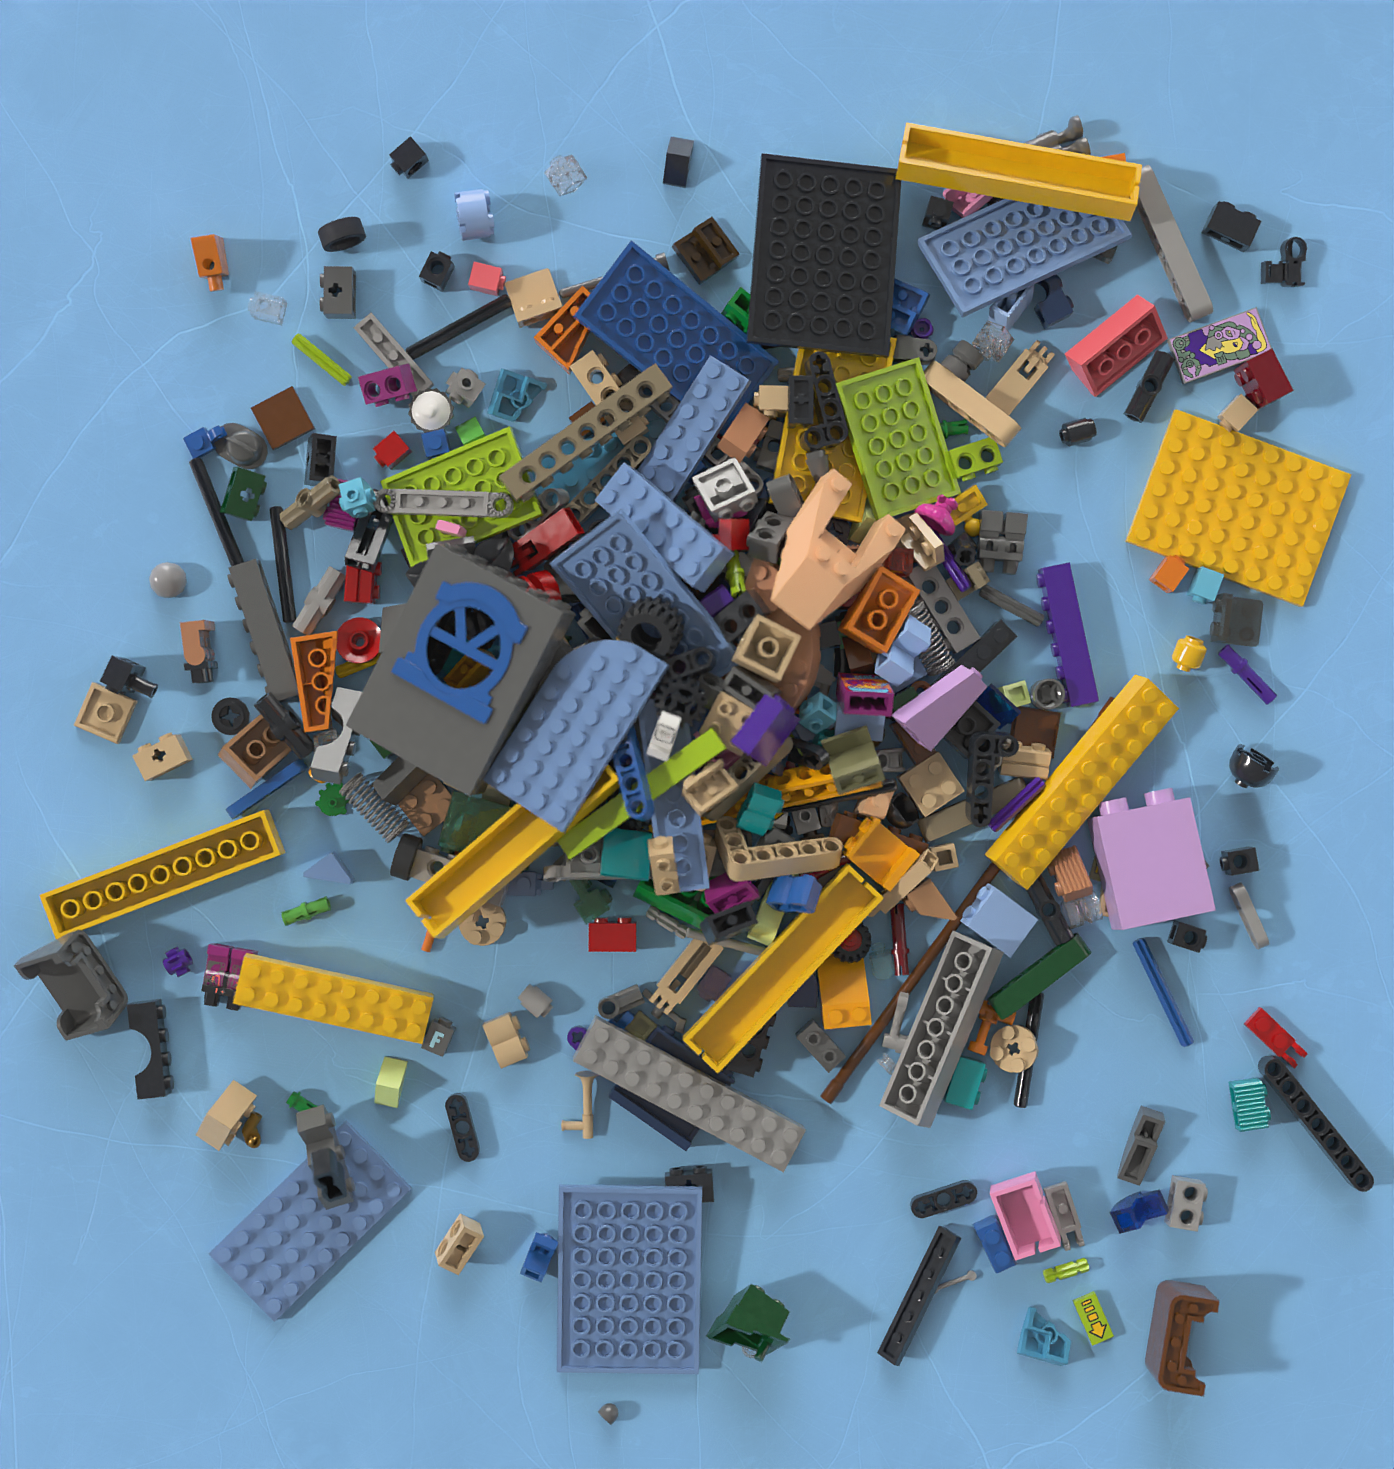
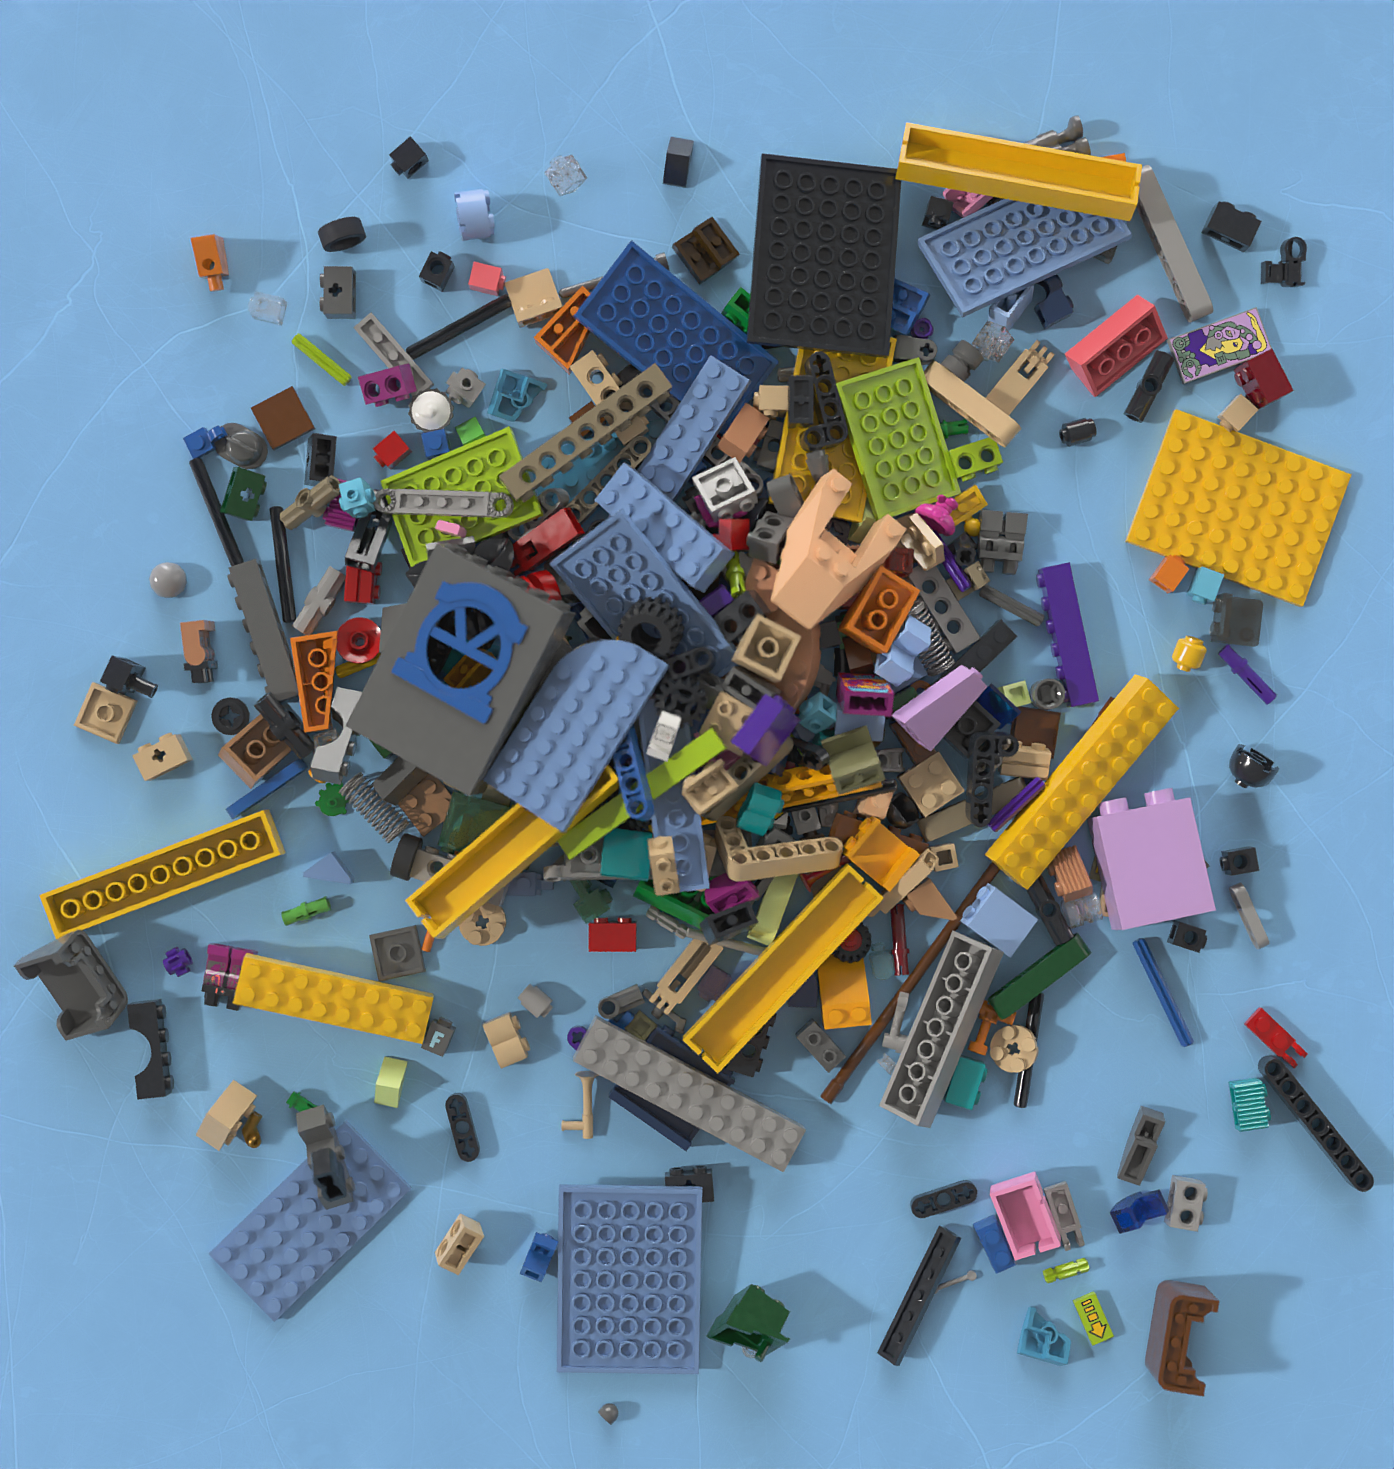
blue brick [766,874,822,913] -> none
none -> dark grey tile [369,925,426,981]

